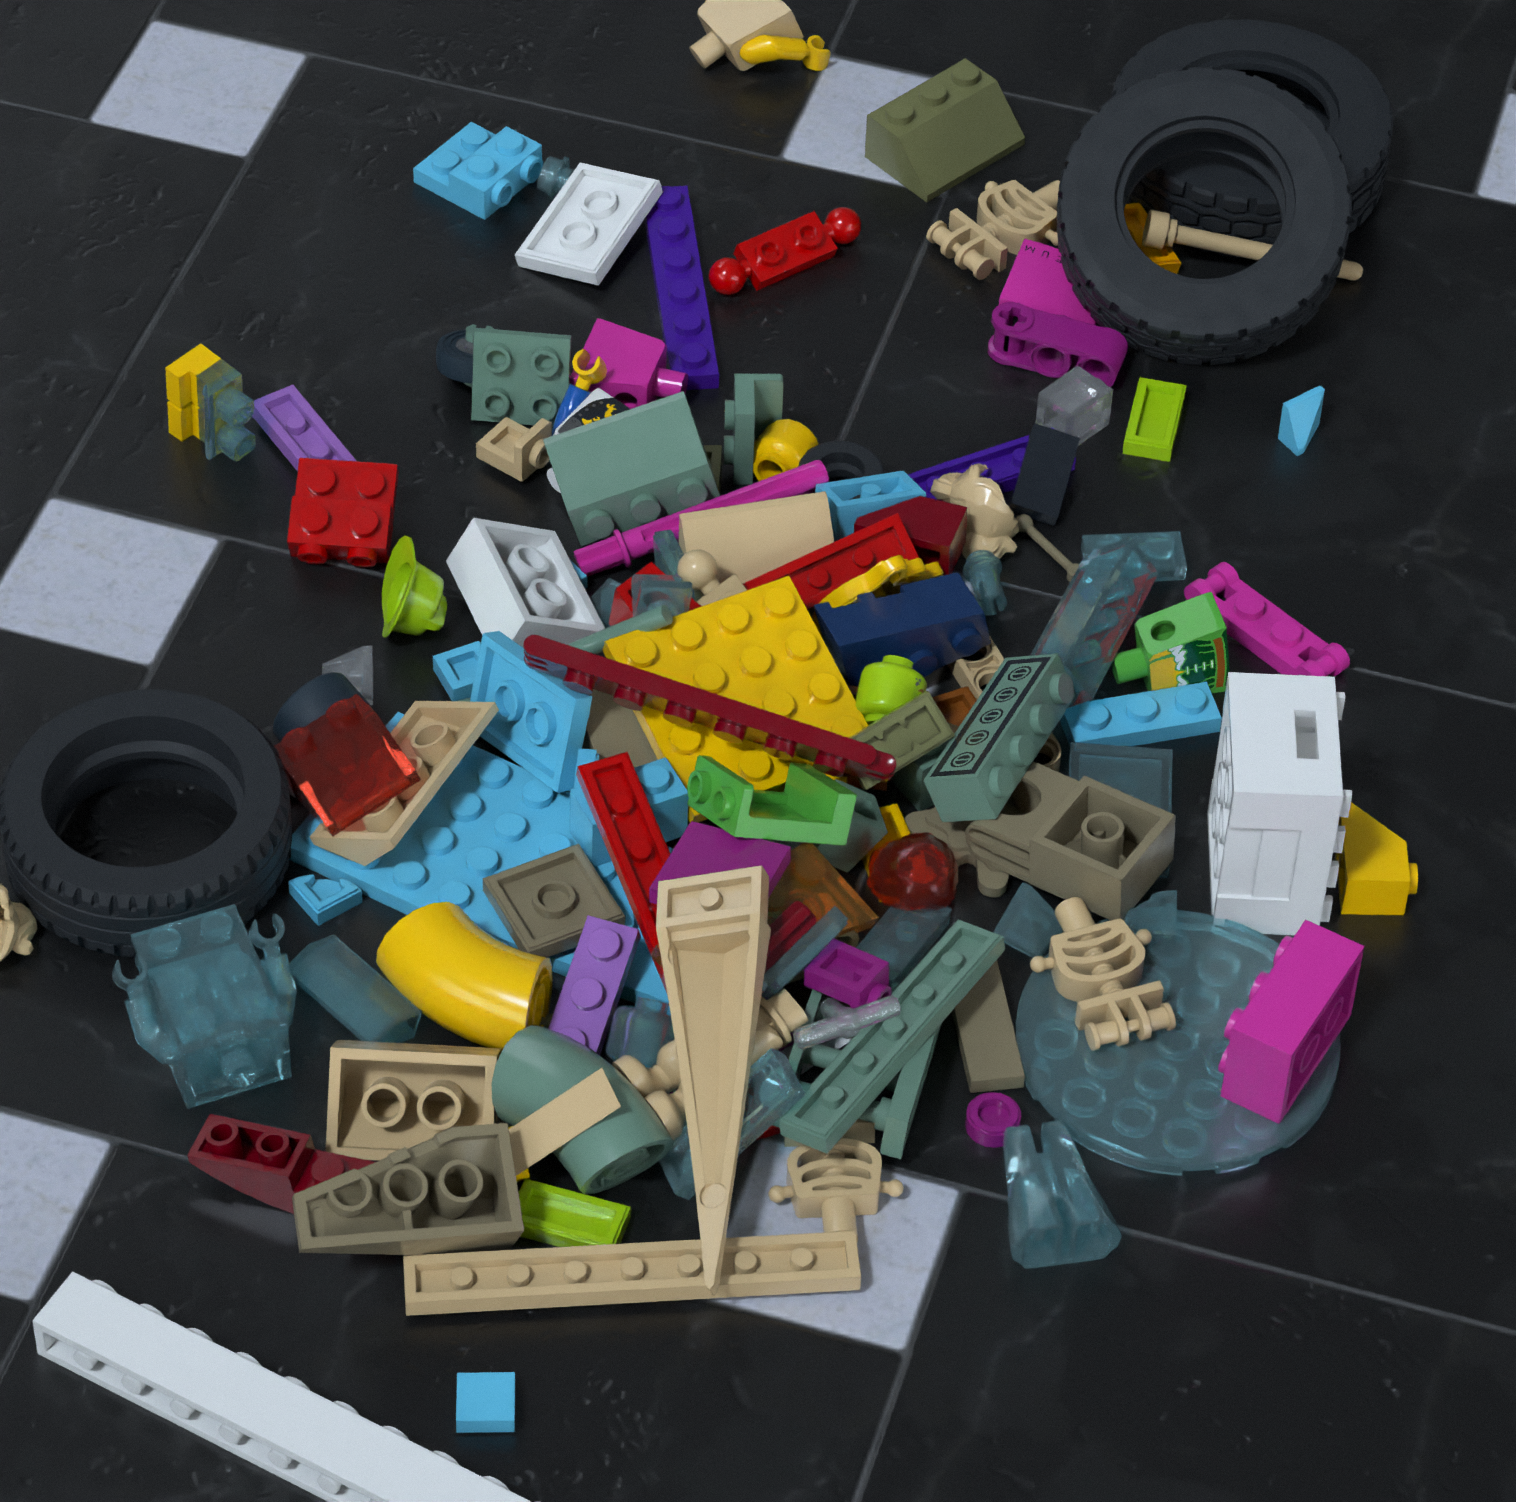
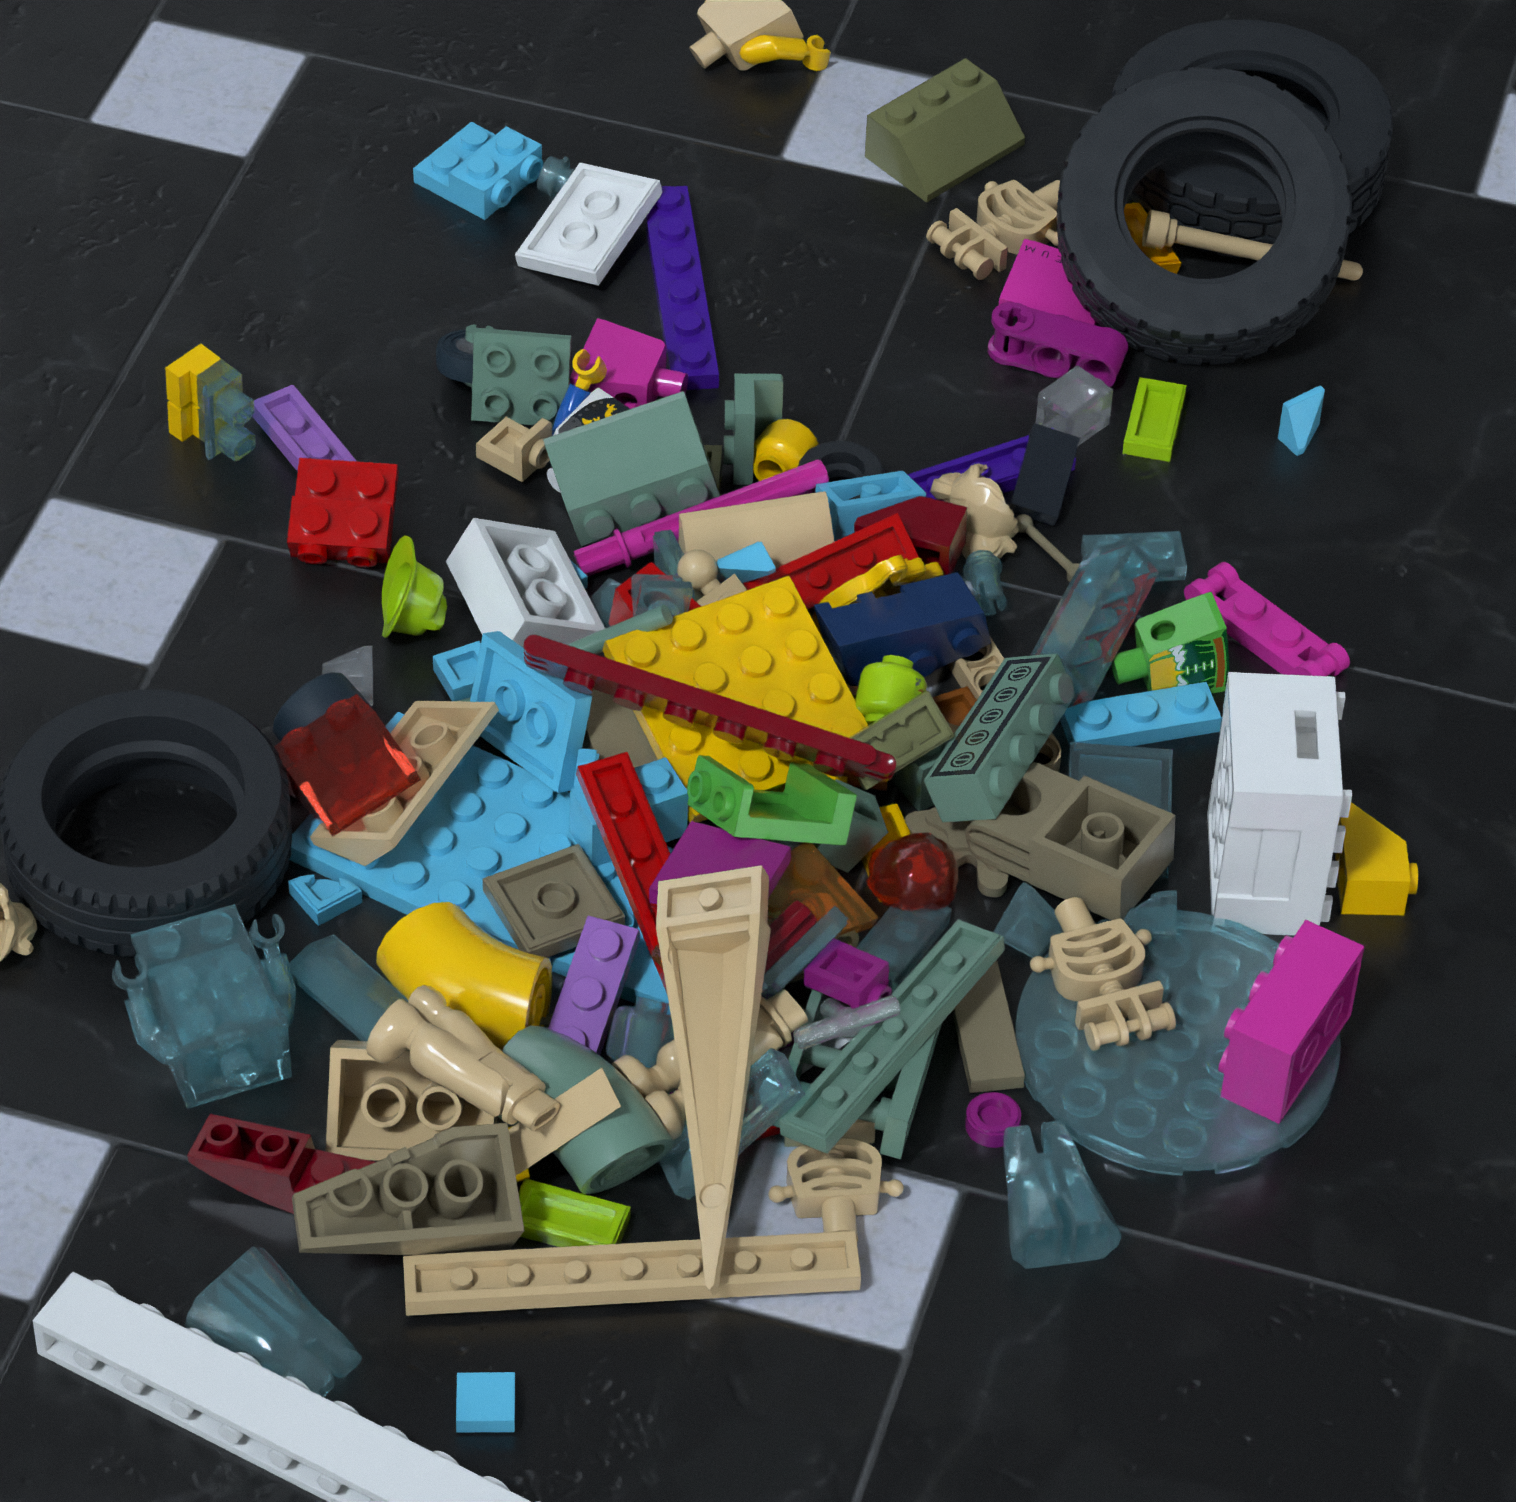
red plate [709,207,861,295] -> none
none -> clear light blue piece [185,1246,362,1397]
none -> tan piece [366,985,560,1131]
none -> medium azure slope [716,541,776,583]

